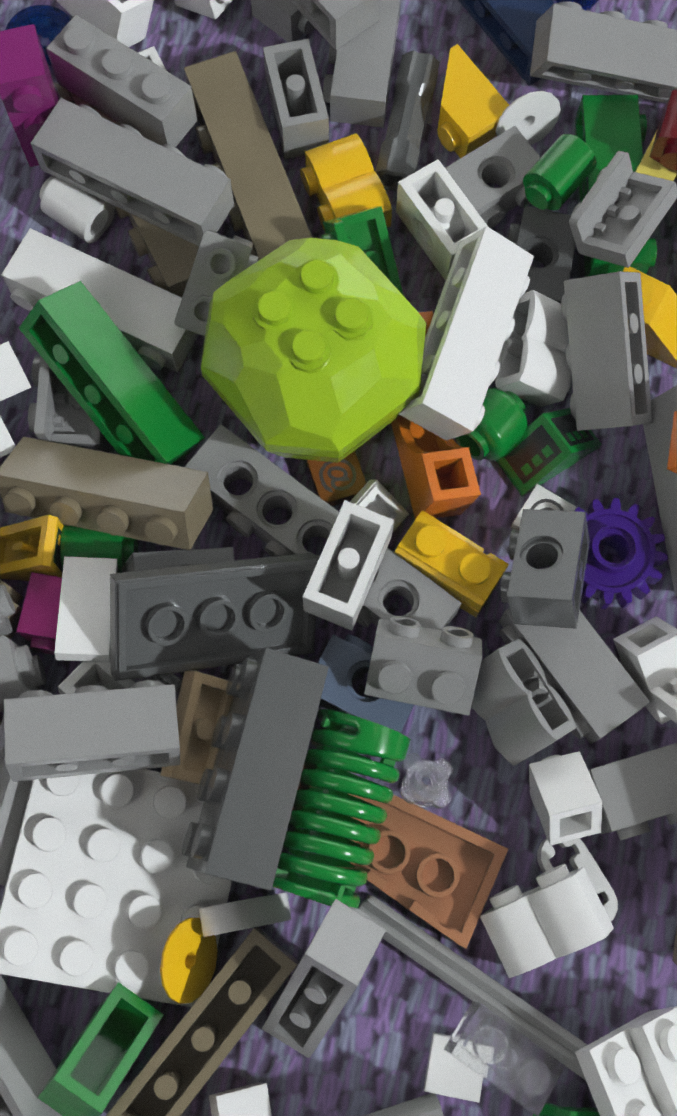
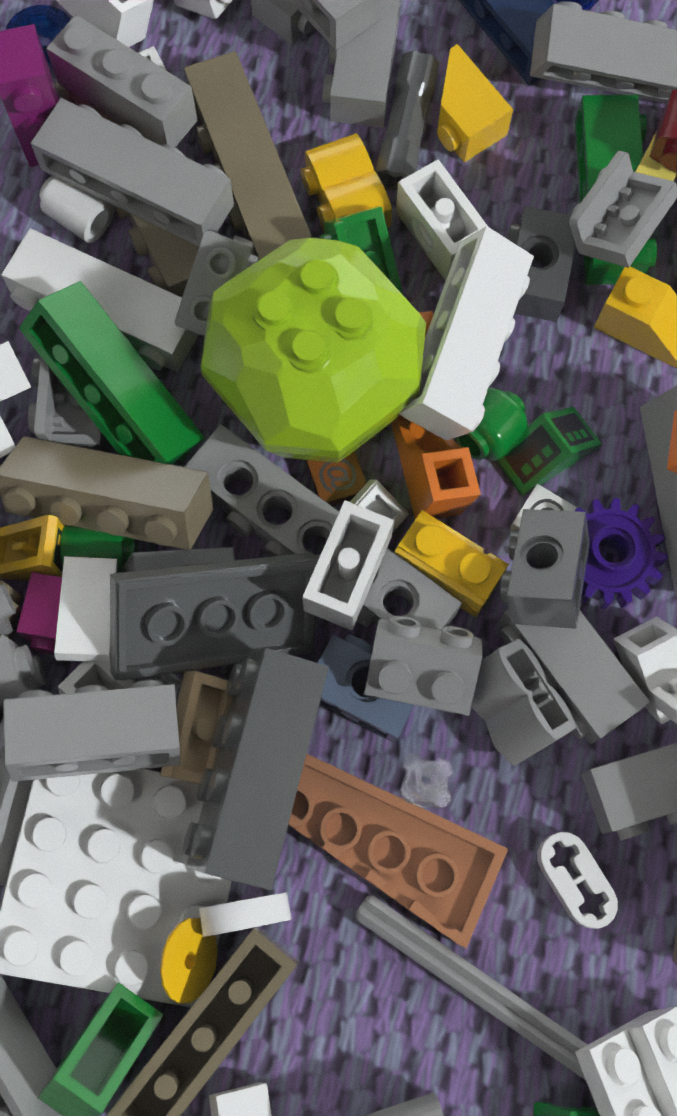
light grey brick [262,899,386,1058] -> none
light grey brick [263,39,329,159] -> none
green piece [273,709,411,908] -> none
white tile [423,1032,488,1103] -> none
clear plate [444,1000,566,1116] -> none
light grey brick [445,126,541,229] -> none
white brick [480,864,614,978] -> none
white brick [495,290,572,407] -> none
white piece [496,91,561,145] -> none
green brick [523,134,597,211] -> none
white brick [529,751,602,846] -> none
light grey brick [561,271,653,431] -> none

